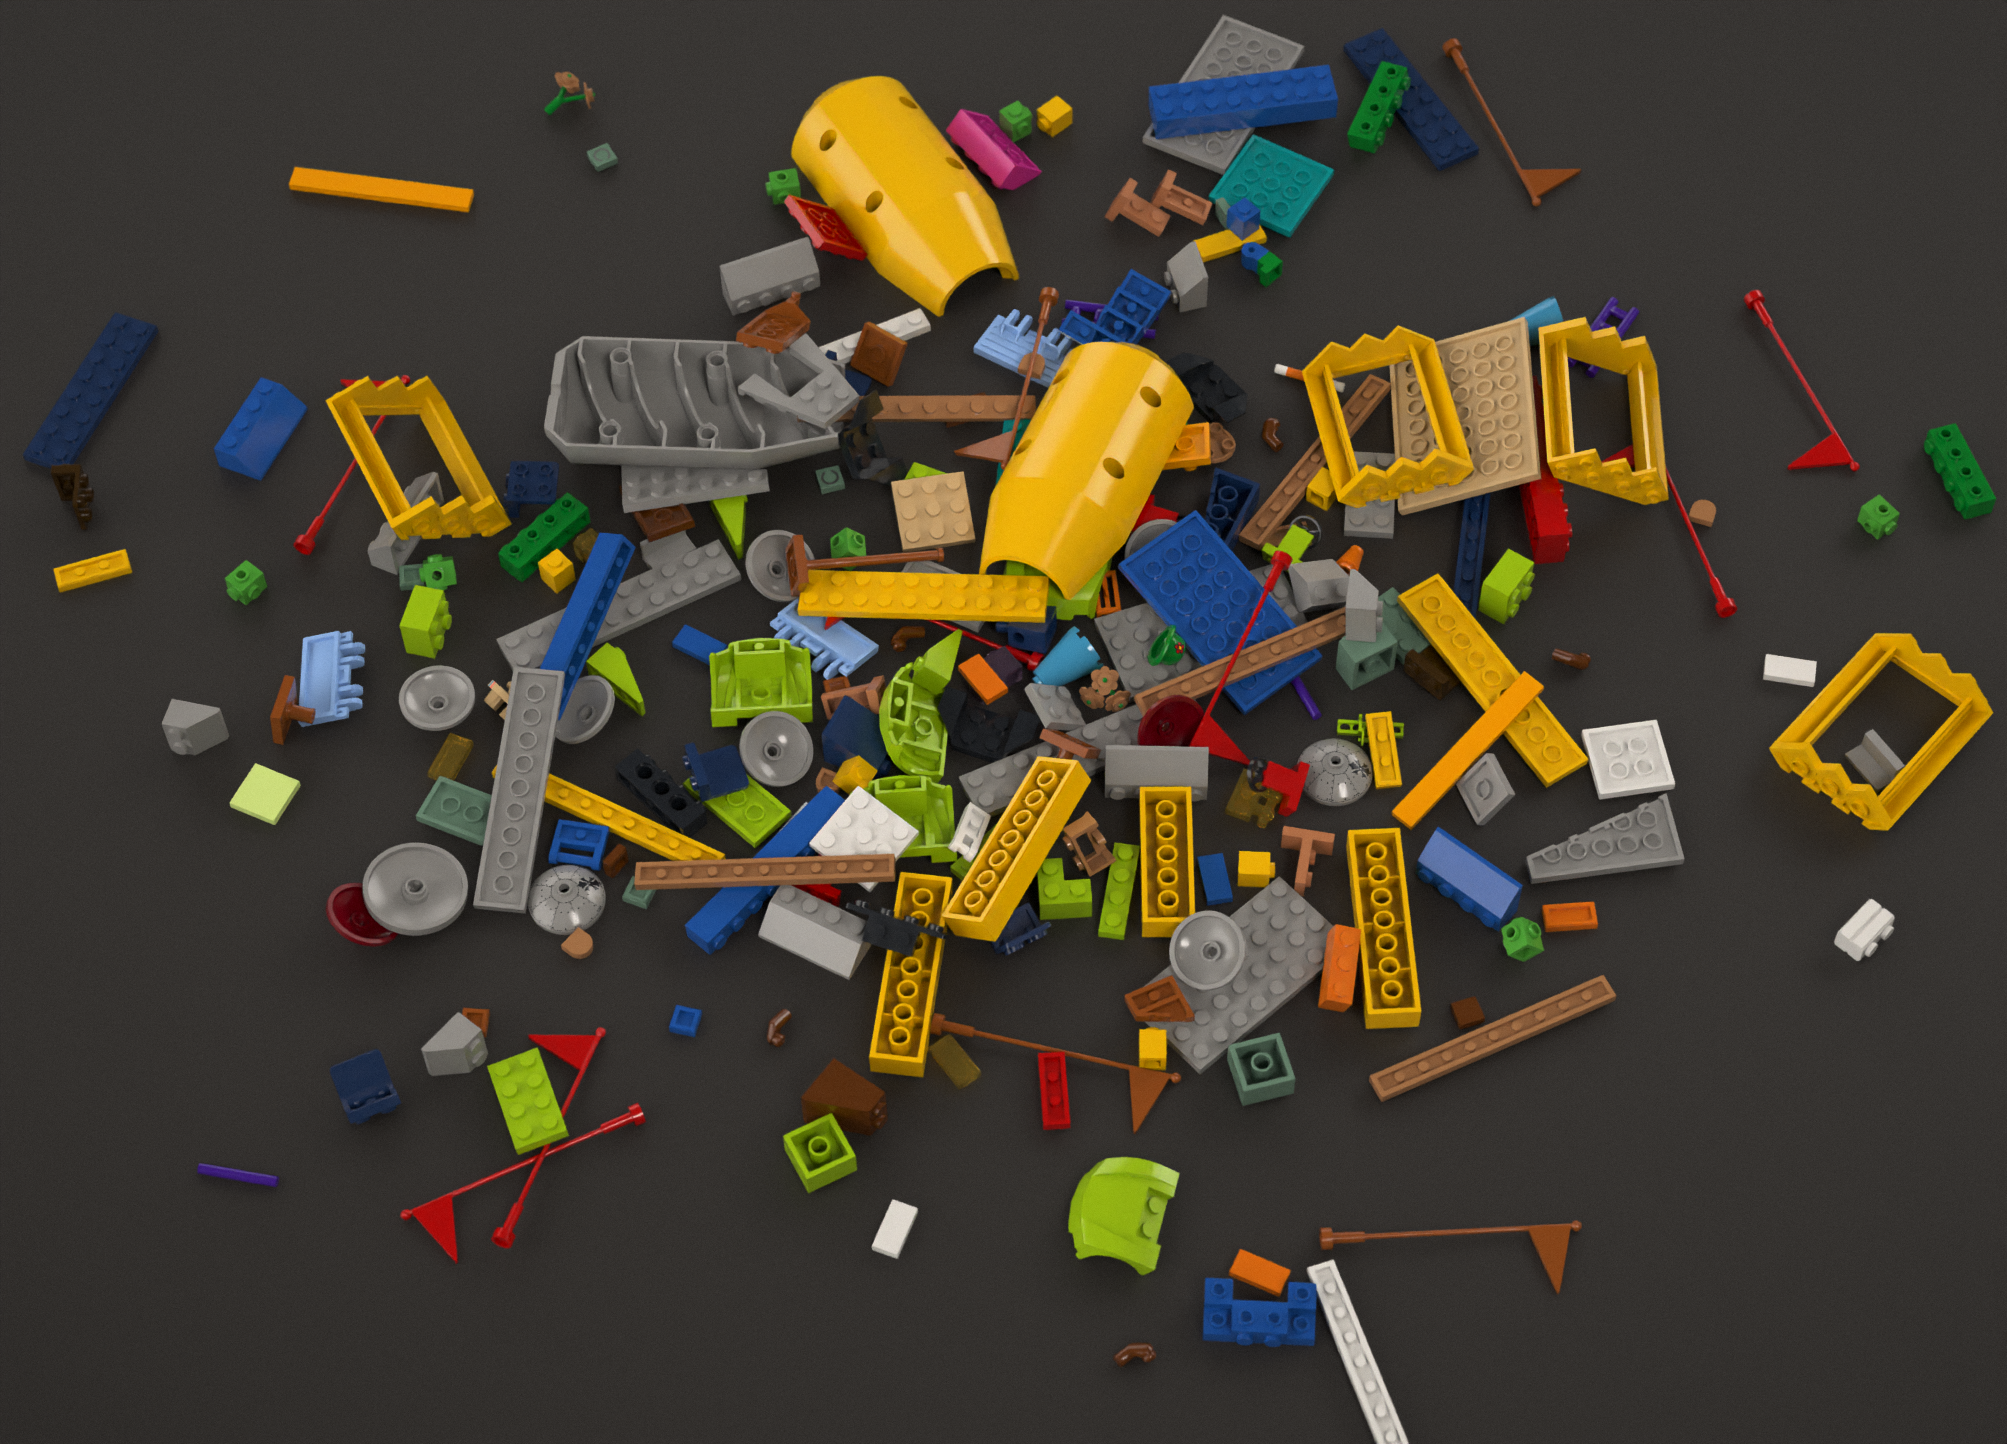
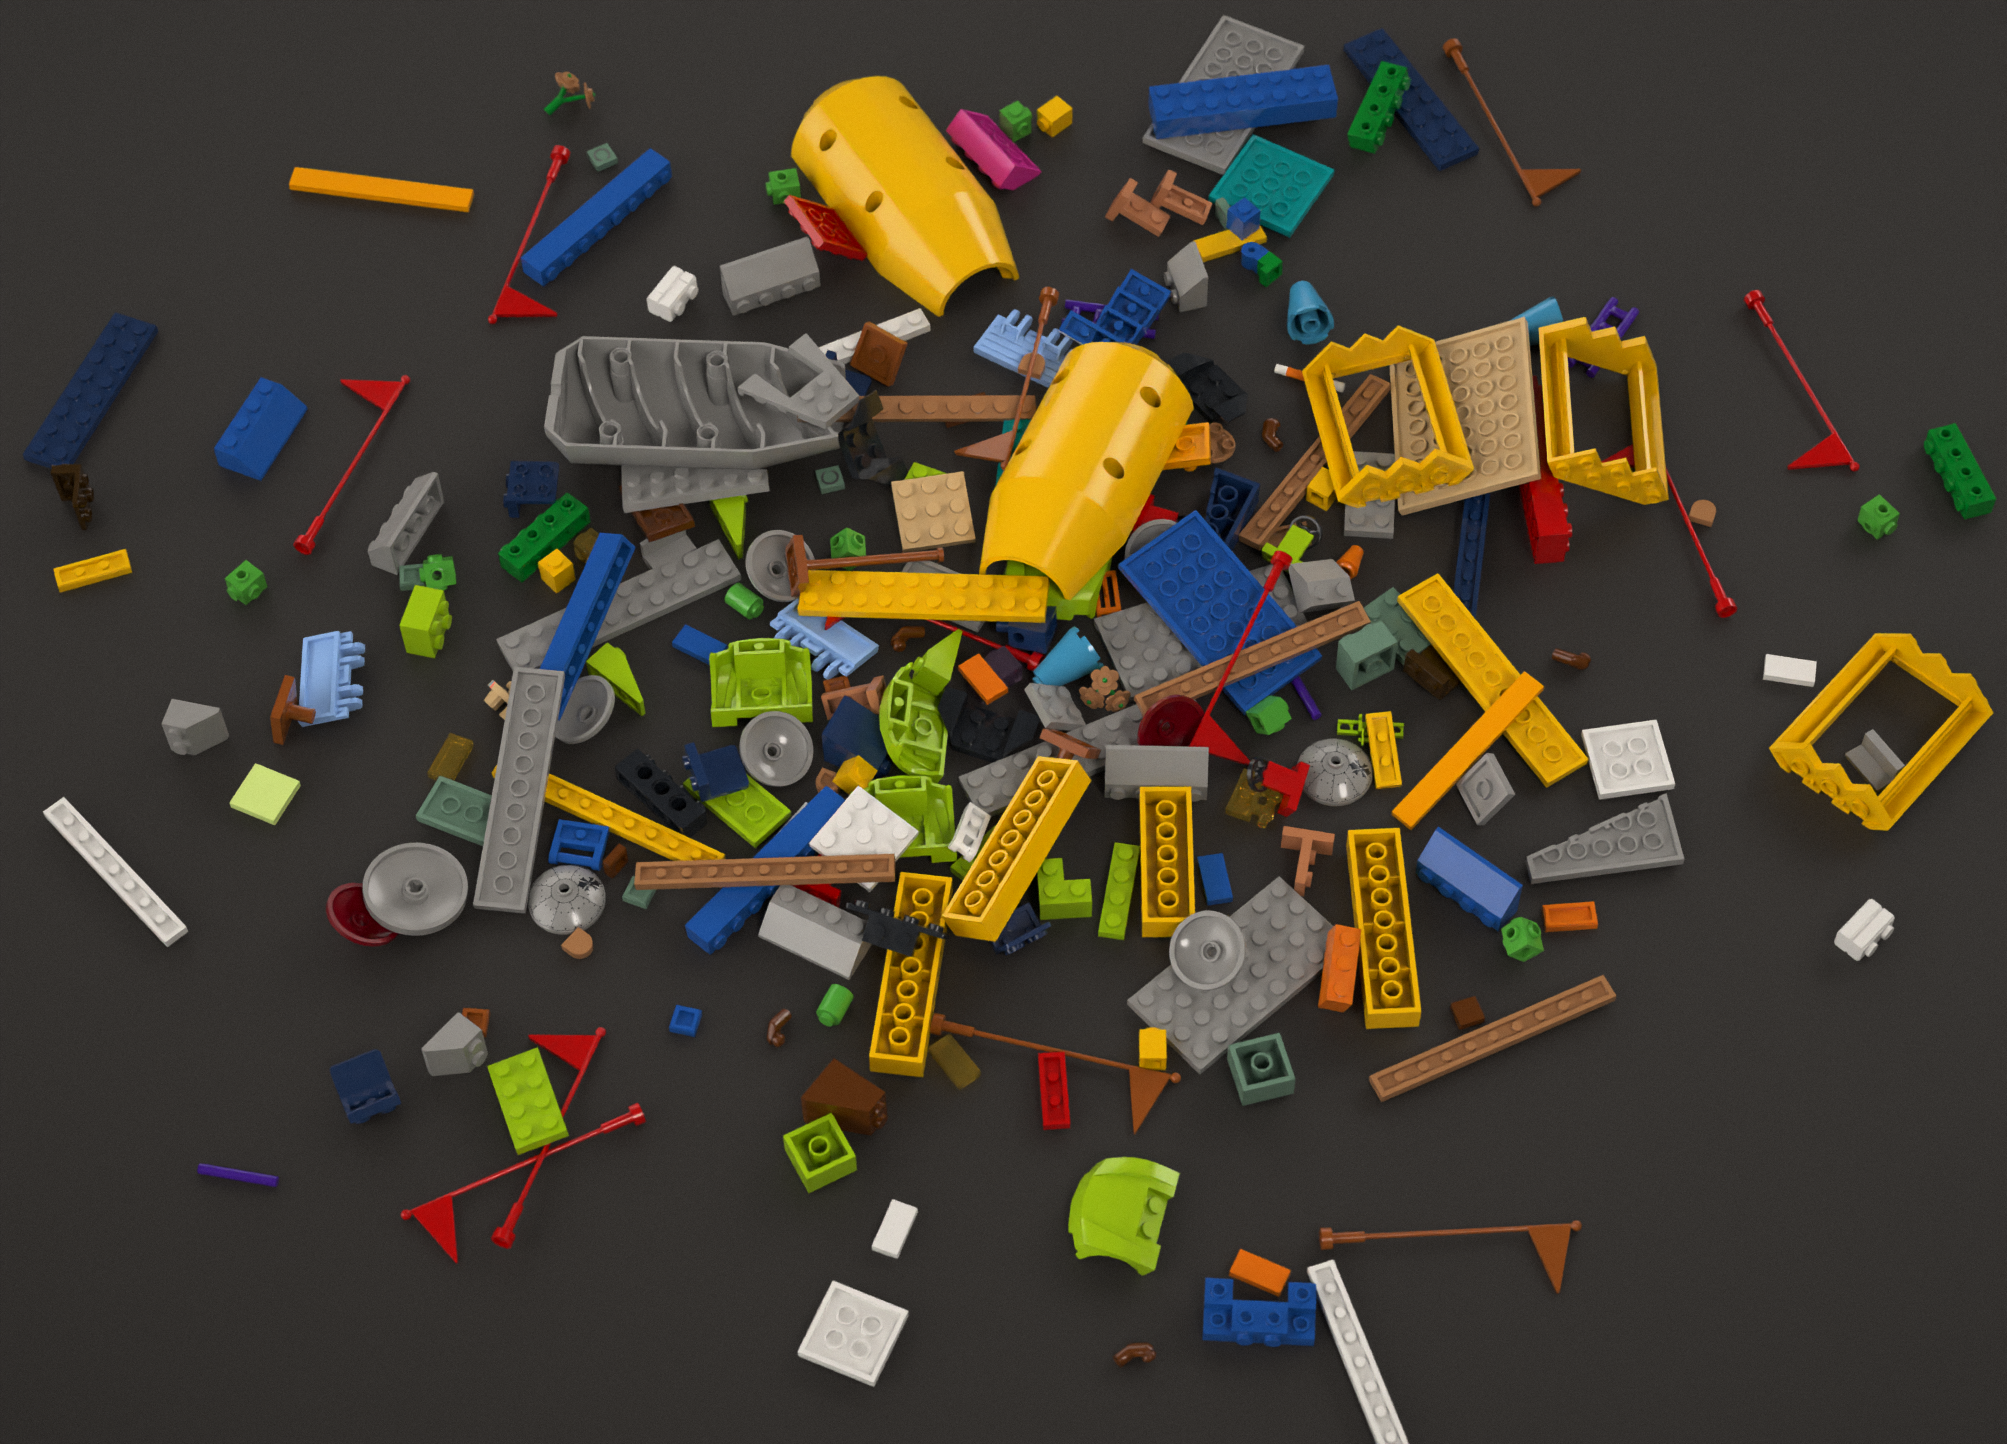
yellow door [326,375,512,540] -> none
light grey dish [399,666,475,731] -> none
dark orange hinge [736,292,811,354] -> none
medium nougat window [1062,811,1116,877] -> none
dark orange wing [1124,975,1195,1022] -> none
green hat [1147,625,1186,666] -> none
yellow brick [1238,851,1275,888] -> none
light grey slope [1346,569,1383,642] -> none
lime brick [1478,549,1535,624] -> none
none -> white plate [43,797,188,947]
none -> red piece [488,145,571,324]
none -> blue brick [521,148,672,287]
none -> white brick [647,266,698,322]
none -> bright green brick [725,583,764,619]
none -> white plate [798,1281,909,1387]
none -> bright green brick [816,984,854,1026]
none -> bright green brick [1246,696,1292,735]
none -> dark azure cone [1287,281,1334,345]

